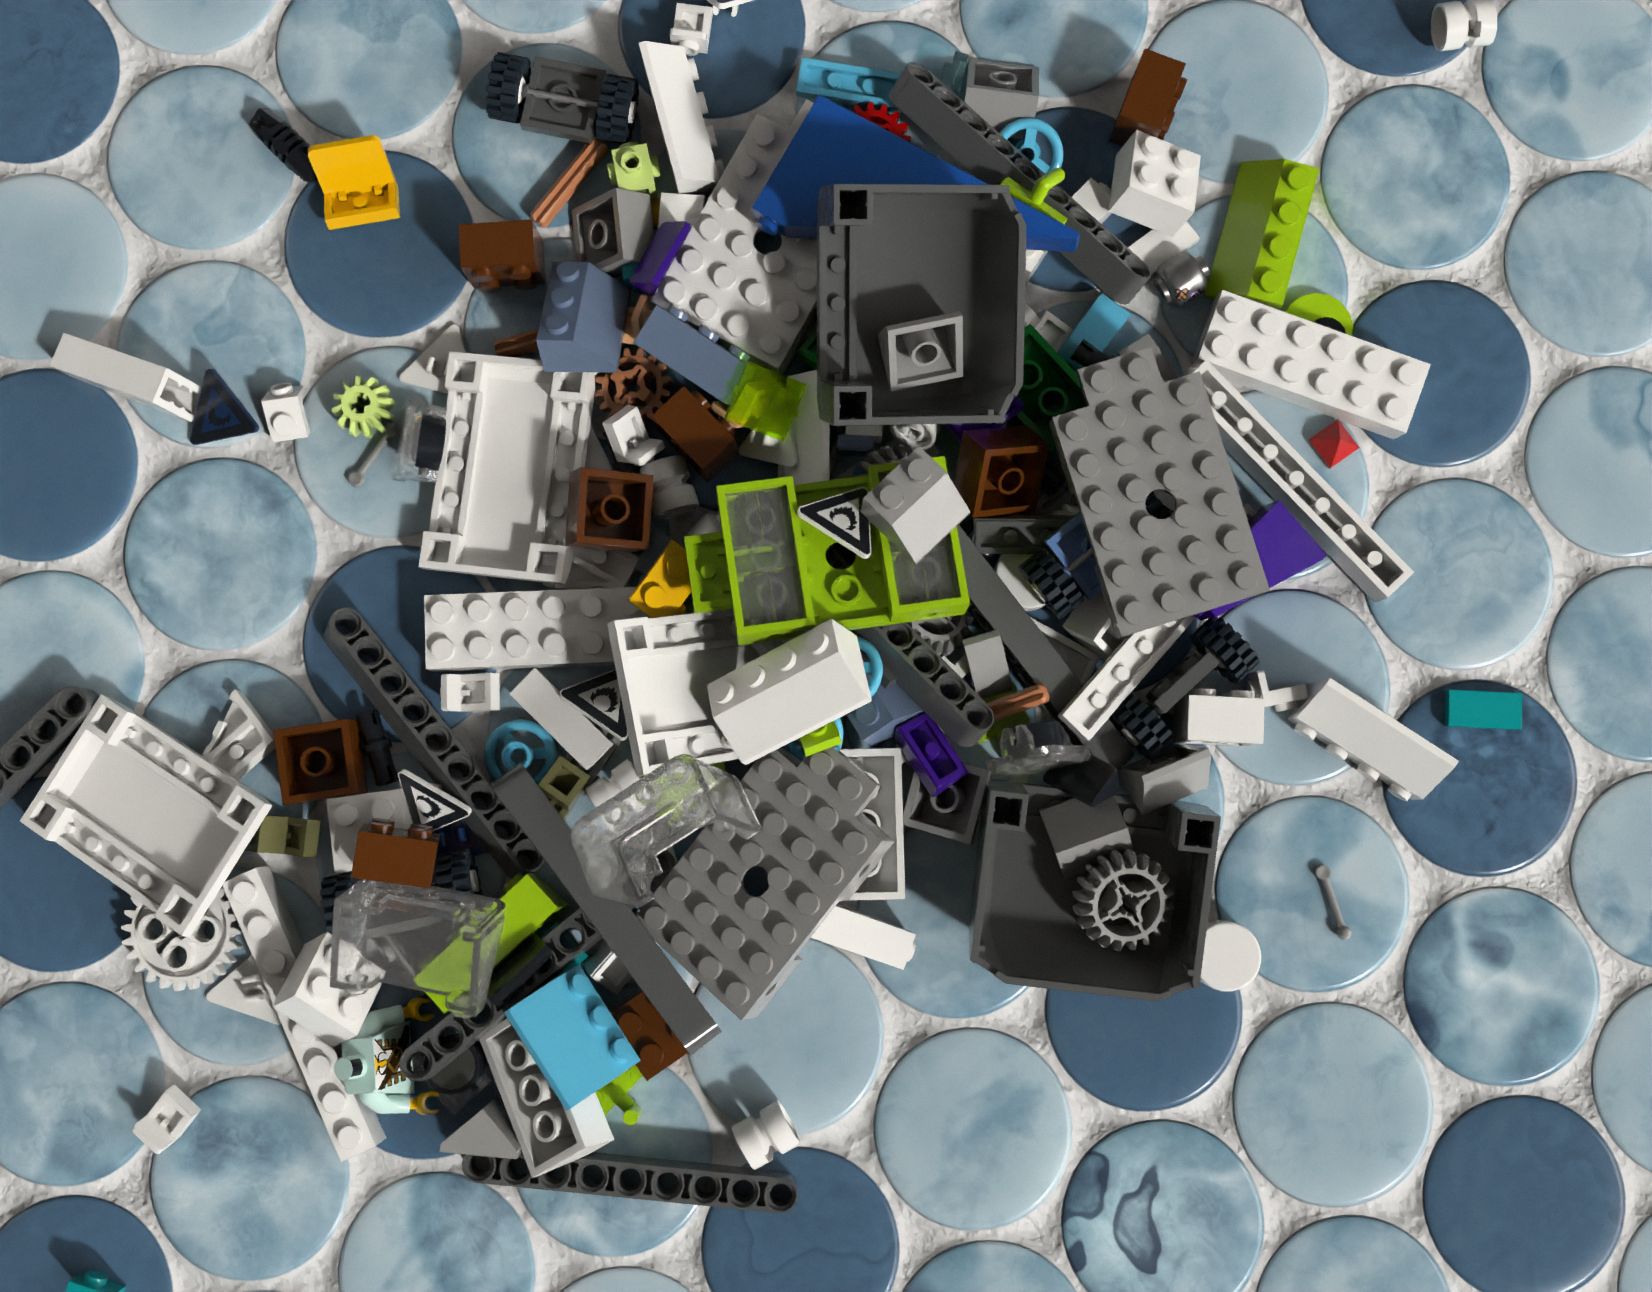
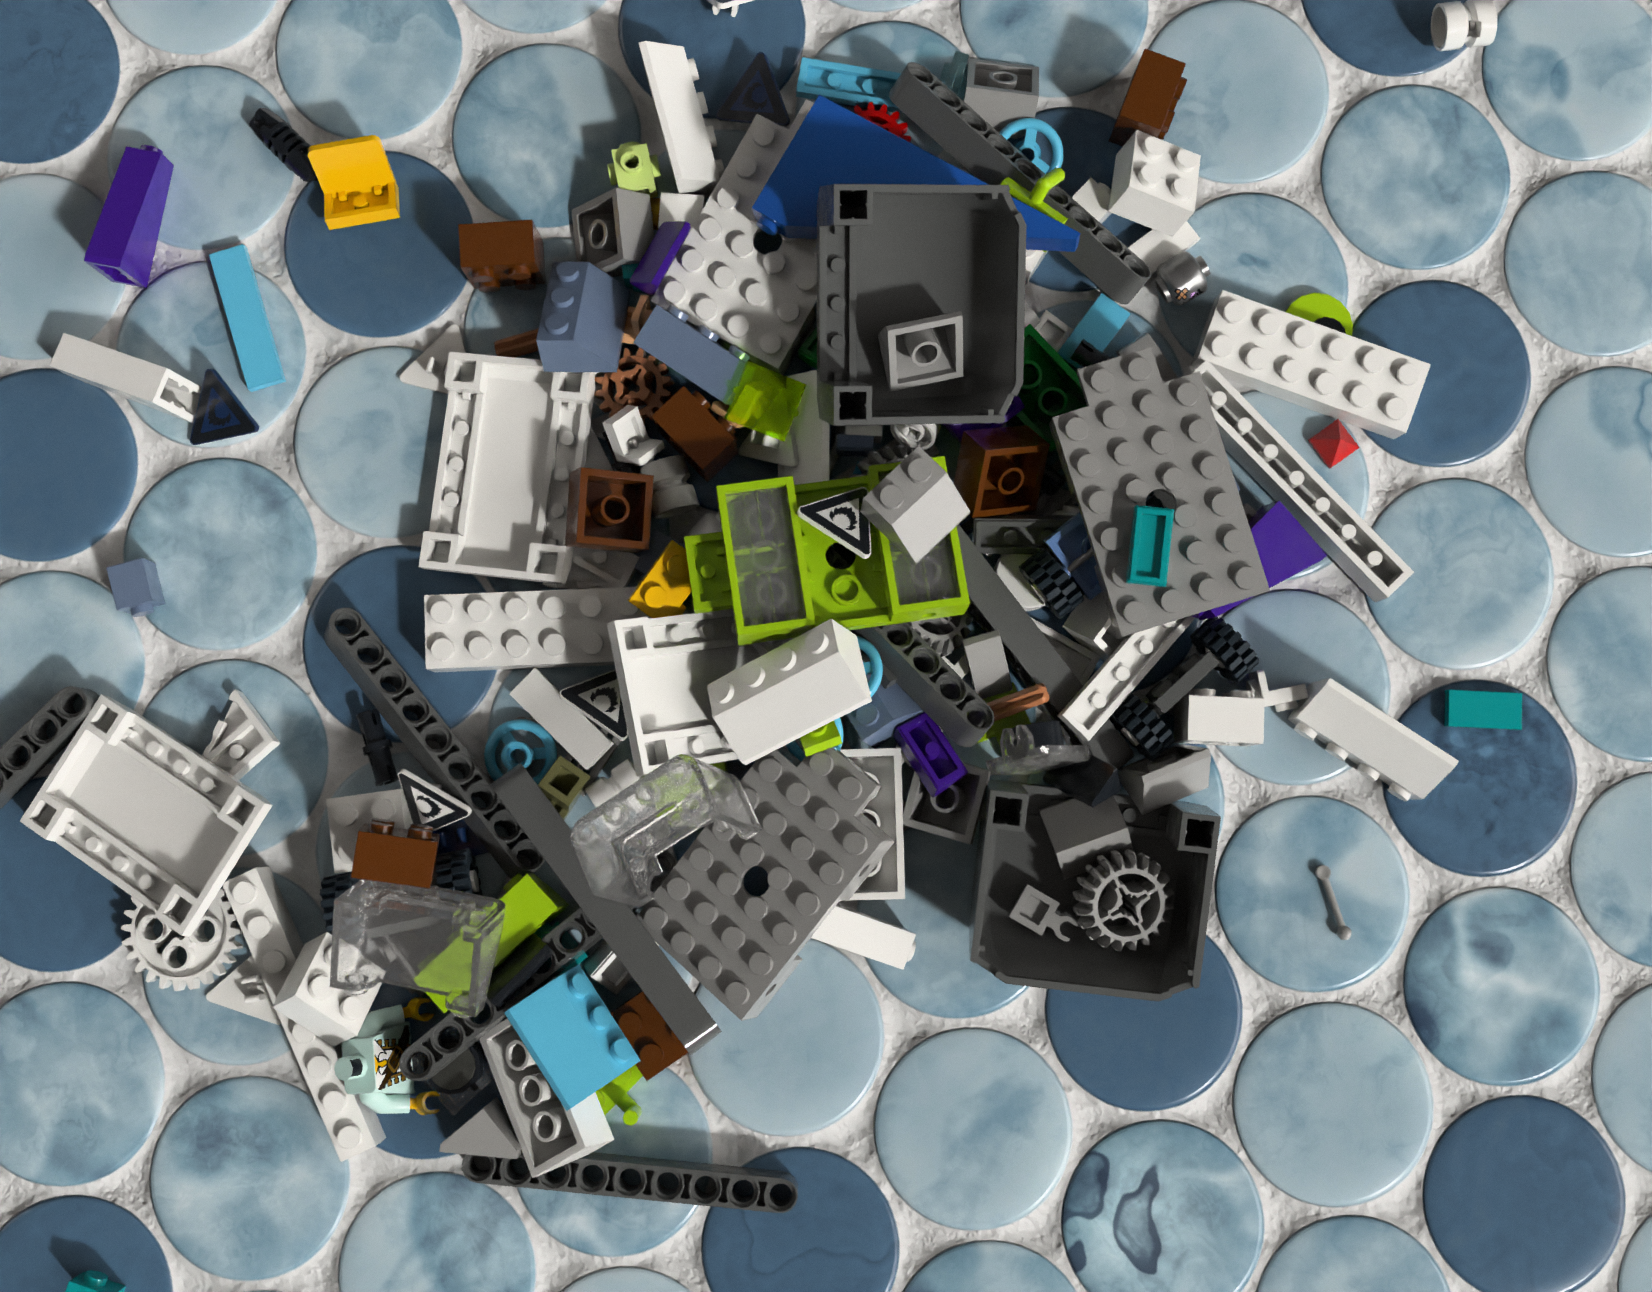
white bracket [131,1085,201,1154] -> none
olive slope [245,815,321,858] -> none
white bracket [261,383,311,442] -> none
reddish brown brick [273,719,368,805] -> none
yellowish green gear [331,376,396,438] -> none
light grey hinge [348,423,399,487] -> none
clear piece [391,397,447,483] -> none
white bracket [440,673,500,712] -> none
plate [486,52,639,144] -> none
nougat axle [530,136,608,228] -> none
white bracket [670,3,713,56] -> none
white wheel [732,1100,801,1170] -> none
white head [1200,920,1261,991] -> none
lime slope [1203,159,1320,310] -> none
none -> dark purple slope [84,145,174,288]
none -> sand blue brick [106,558,165,617]
none -> medium azure tile [209,244,286,392]
none -> black piece [716,52,790,126]
none -> light grey plate [1008,884,1078,941]
none -> teal tile [1126,505,1174,587]

